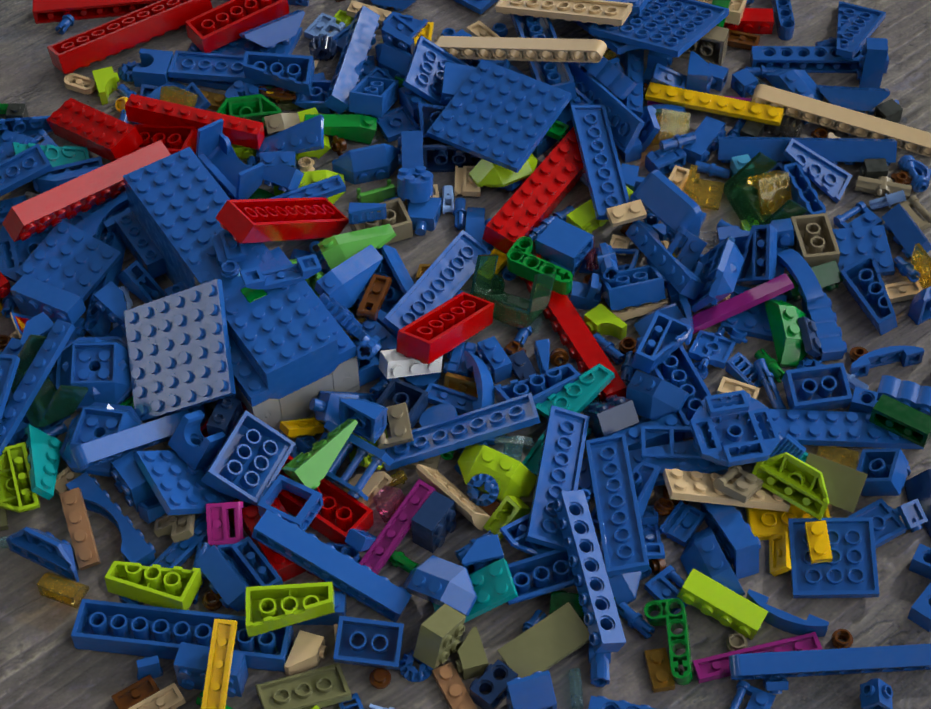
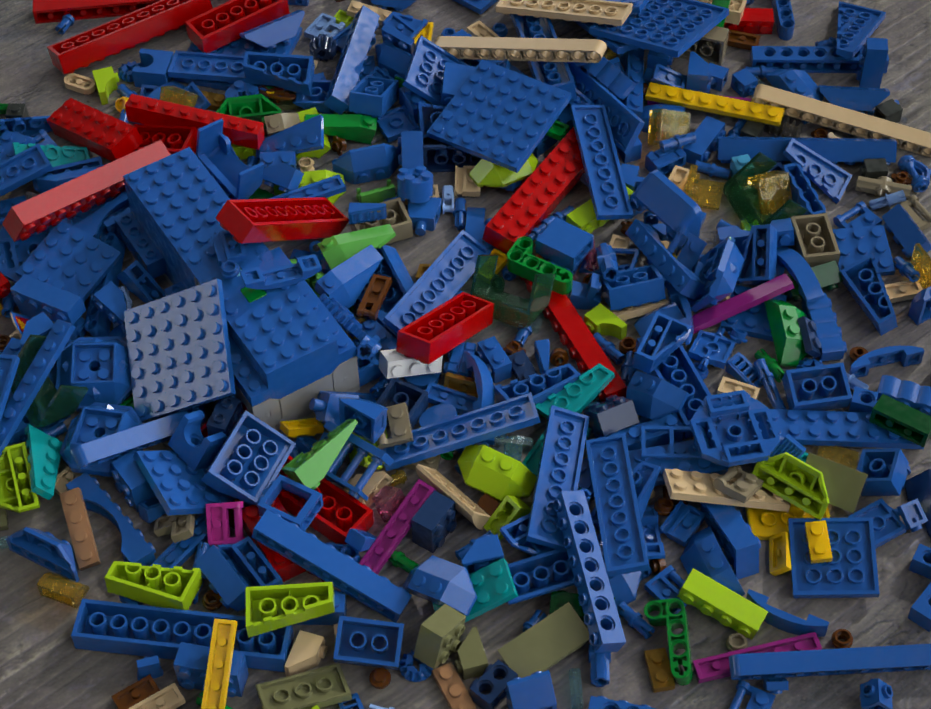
blue gear [466,474,499,506] -> none
tan plate [606,199,647,228] -> none
blue plate [638,106,660,153] -> none

